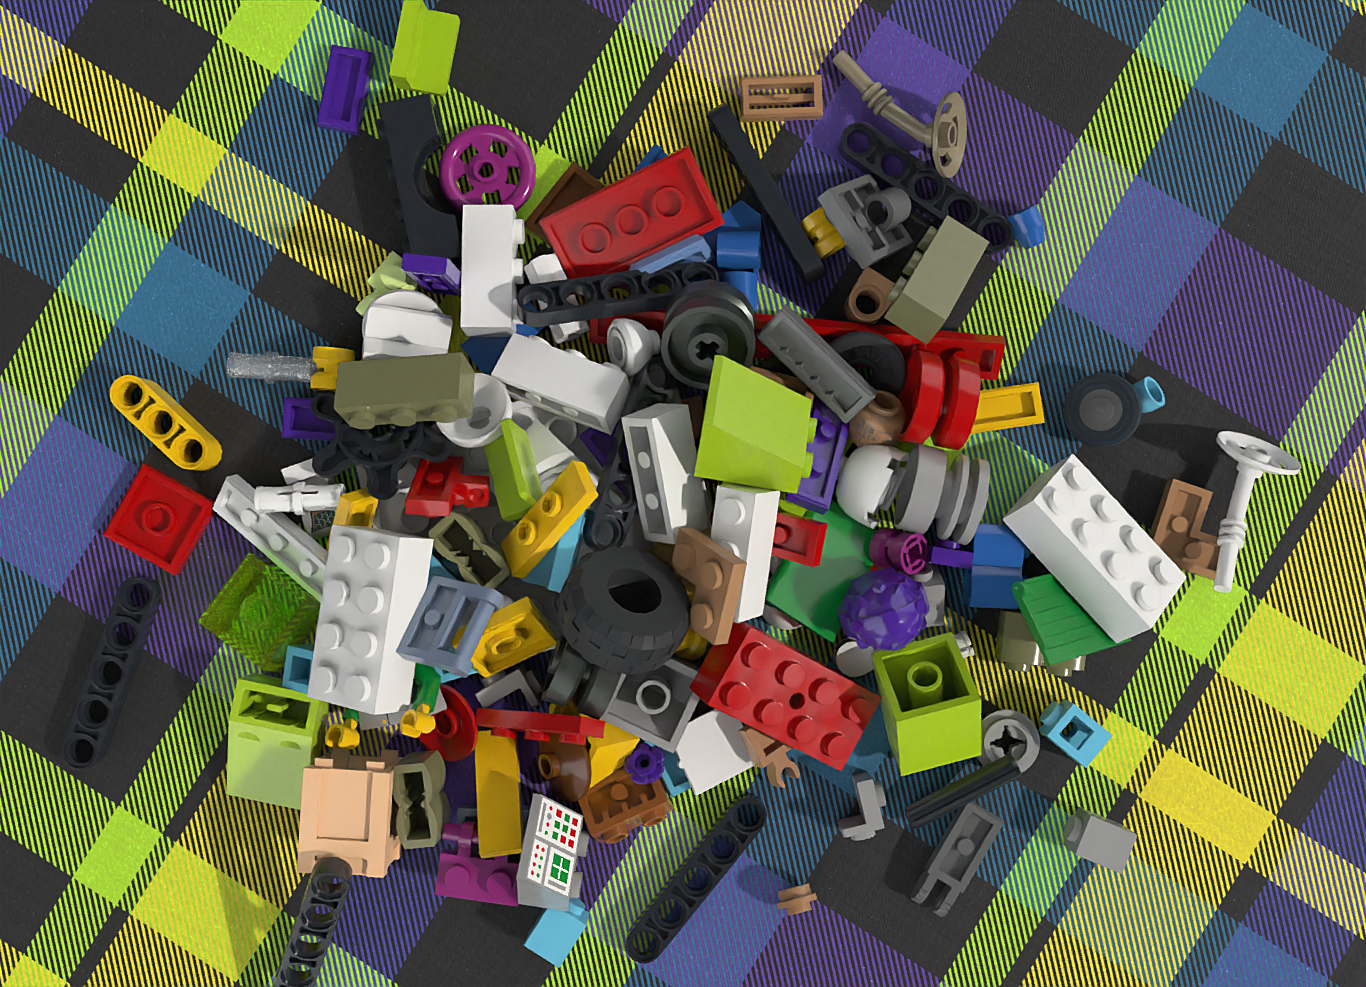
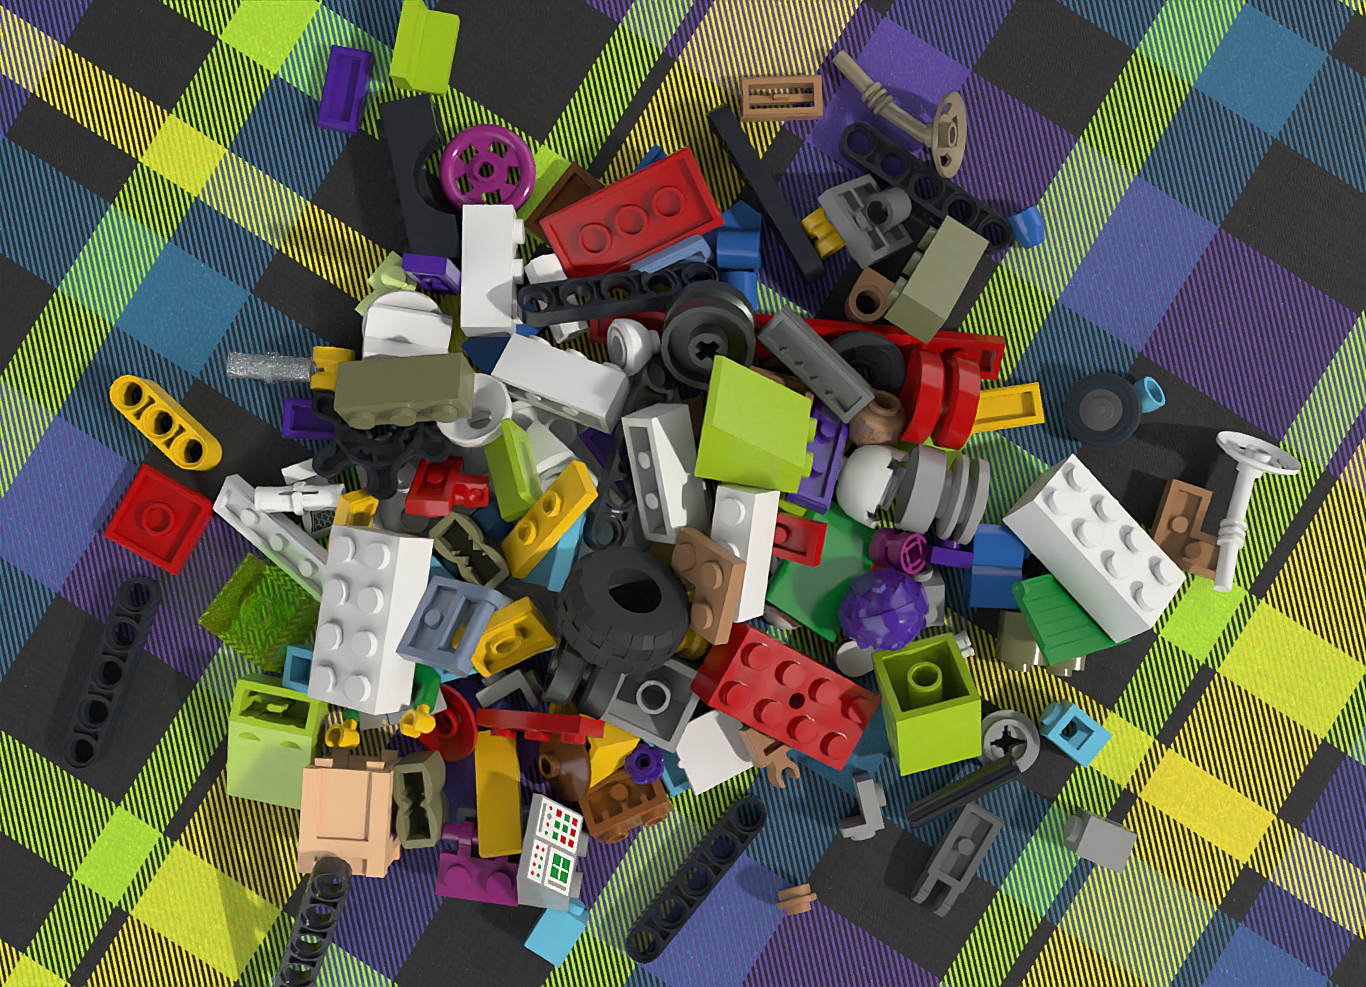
none -> blue hose [469,496,514,542]

